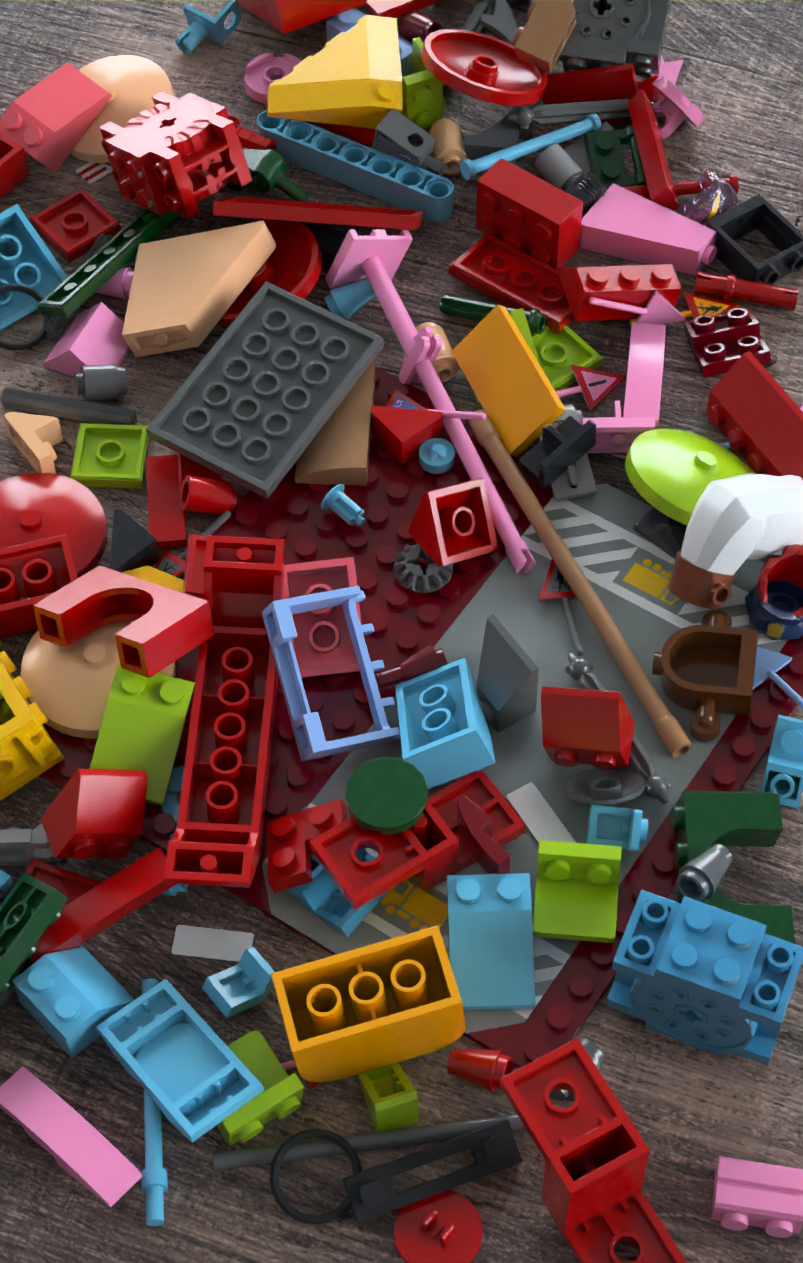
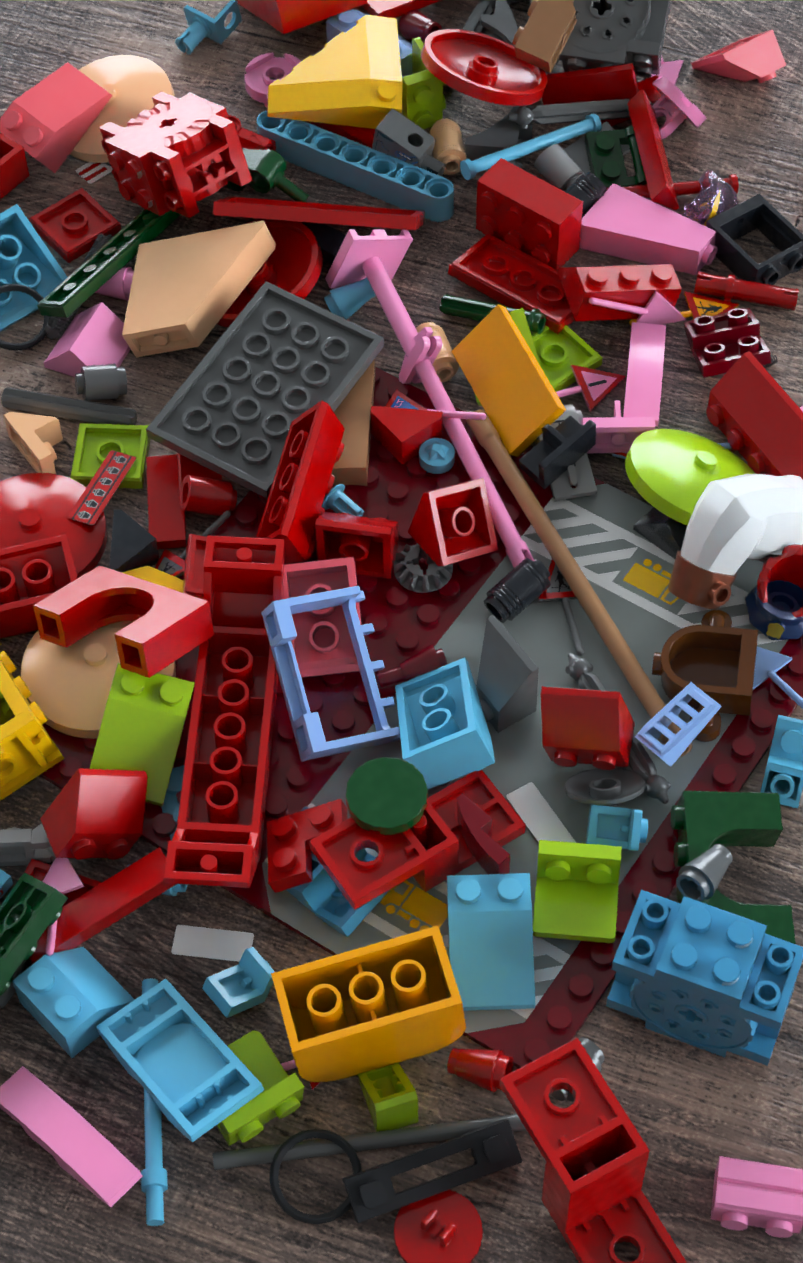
none -> bright pink piece [42,858,85,956]
none -> red sticker [68,450,136,525]
none -> red slope [256,400,345,565]
none -> red slope [315,512,399,579]
none -> black head [484,558,551,623]
none -> light blue slope [635,682,722,767]
none -> coral slope [691,30,786,84]

